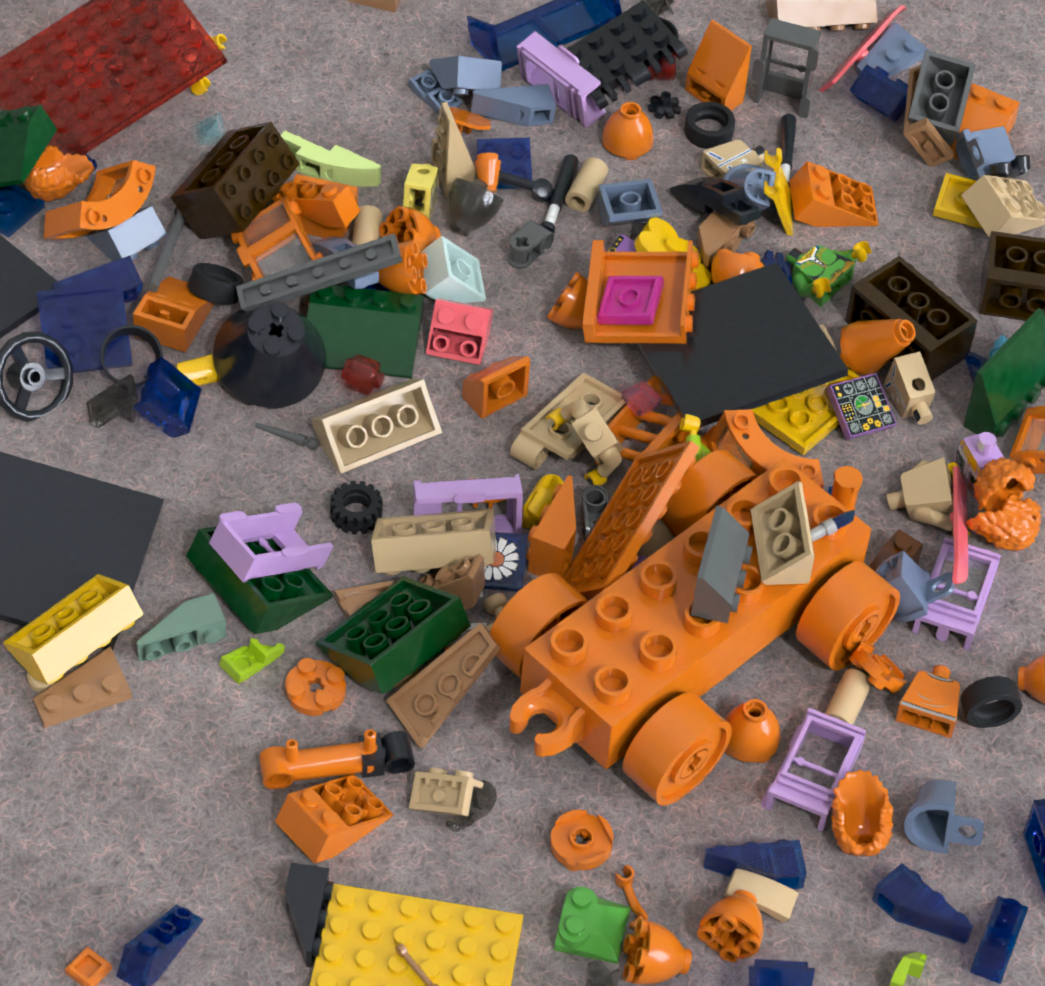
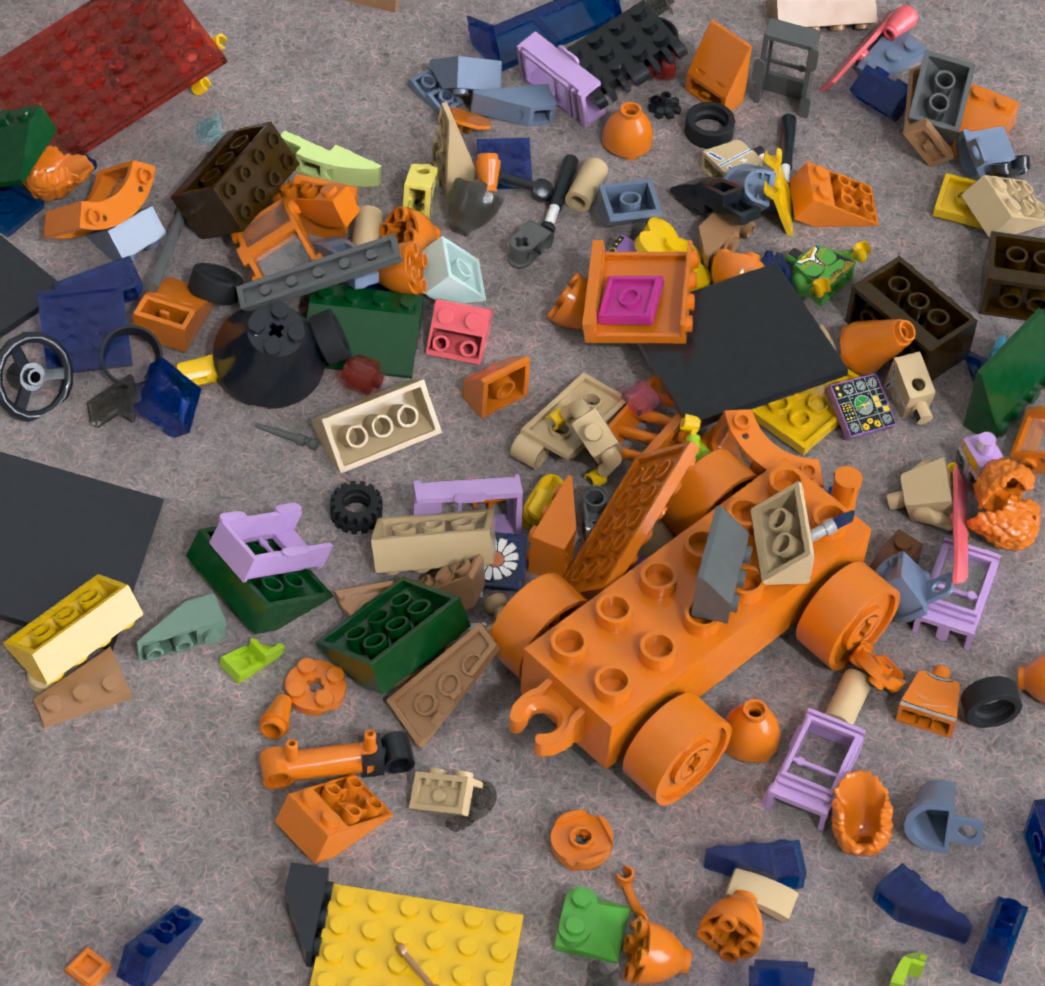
none -> orange cone [259,694,293,740]
none -> black tyre [309,309,352,366]
none -> coral cone [883,5,918,41]

